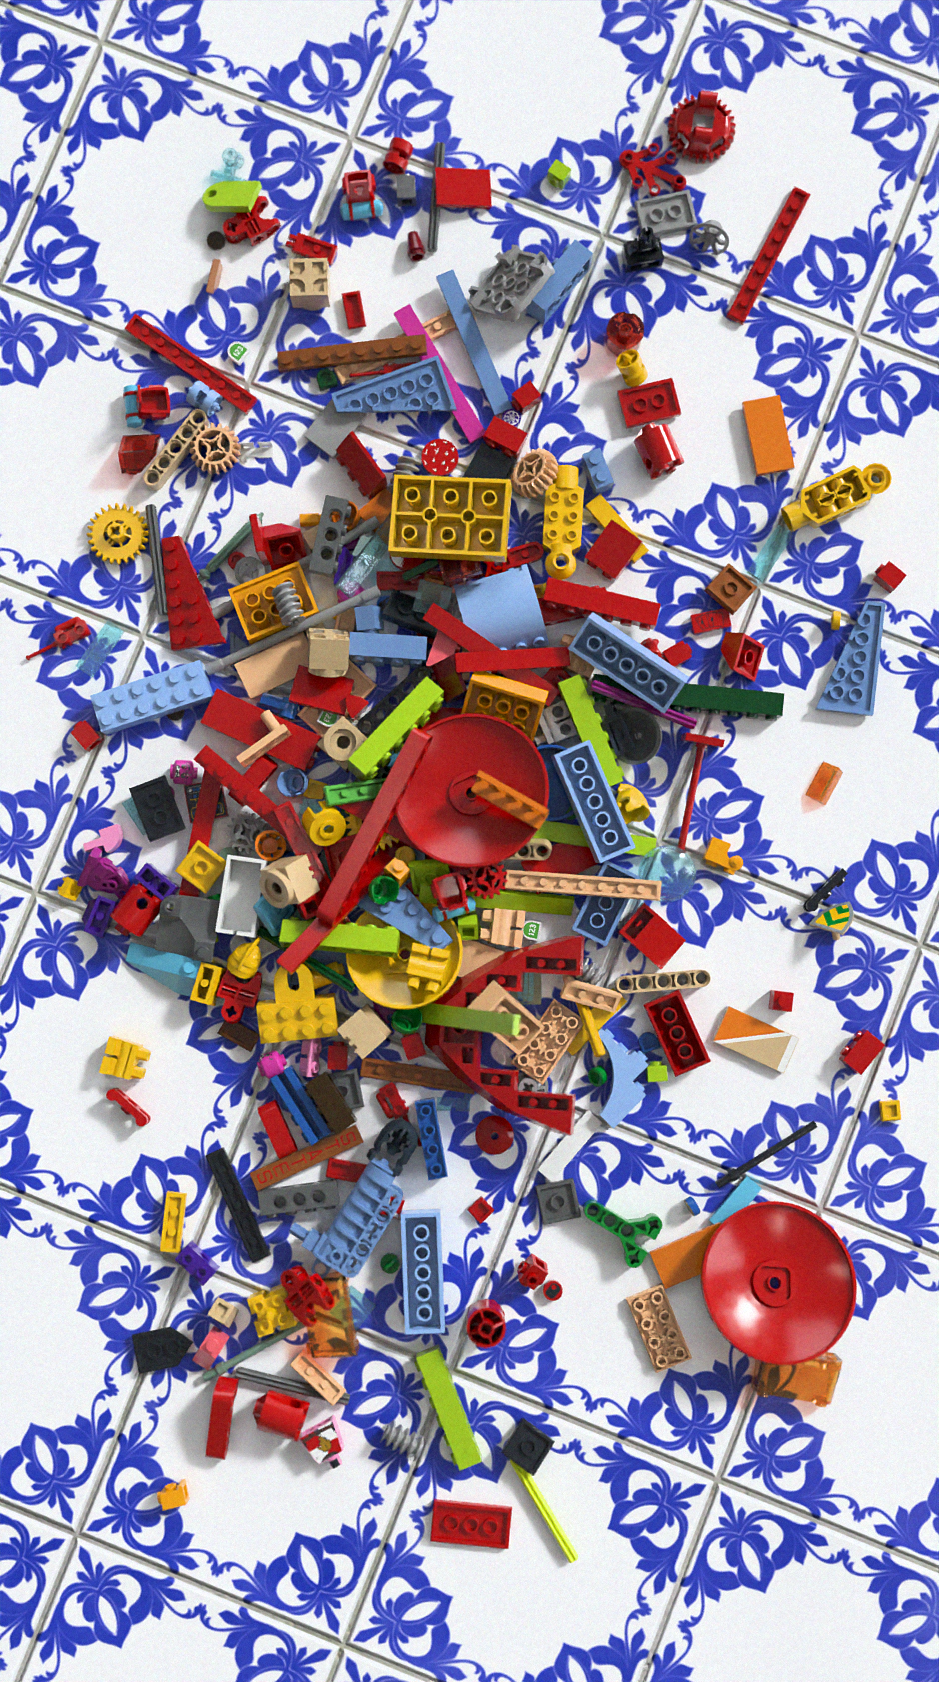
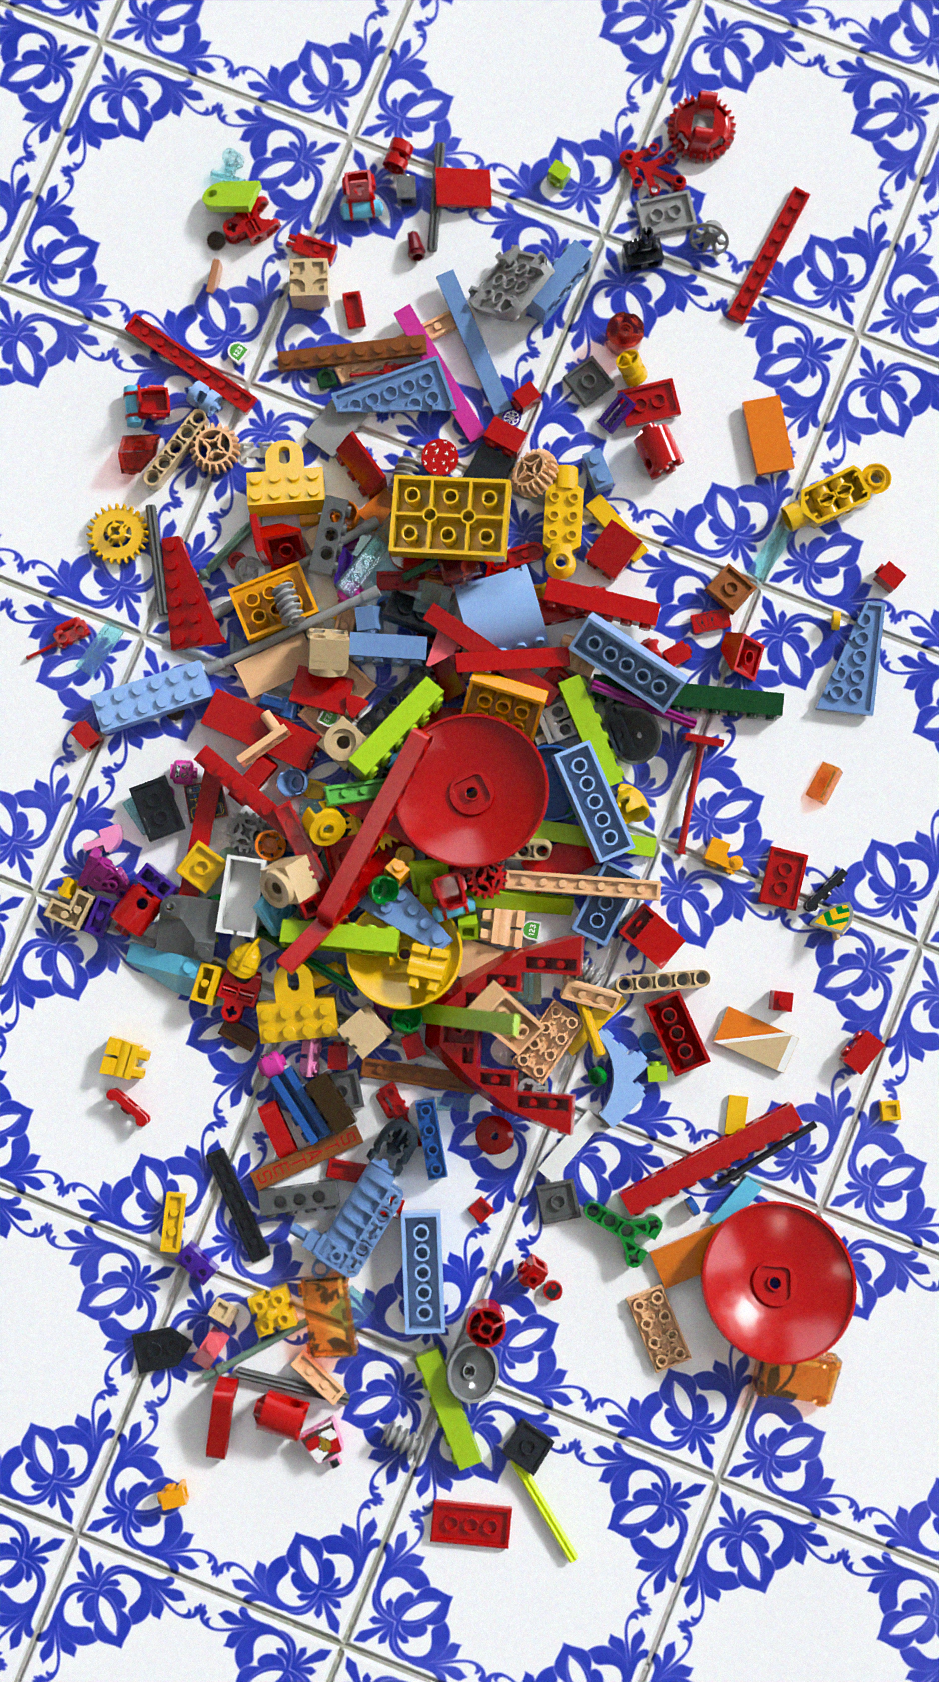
red piece [280,1265,335,1327] -> none
green tile [380,1253,400,1274] -> none
orange fence [471,770,549,830] -> none
clear light blue dish [638,845,696,902] -> none
none -> tan brick [43,888,96,931]
none -> yellow brick [246,440,325,517]
none -> dark grey dish [446,1341,499,1404]
none -> dark grey tile [562,355,615,408]
none -> dark purple tile [597,391,637,434]
none -> red brick [618,1101,803,1216]
none -> yellow tile [724,1094,749,1134]
none -> red tile [757,846,809,911]

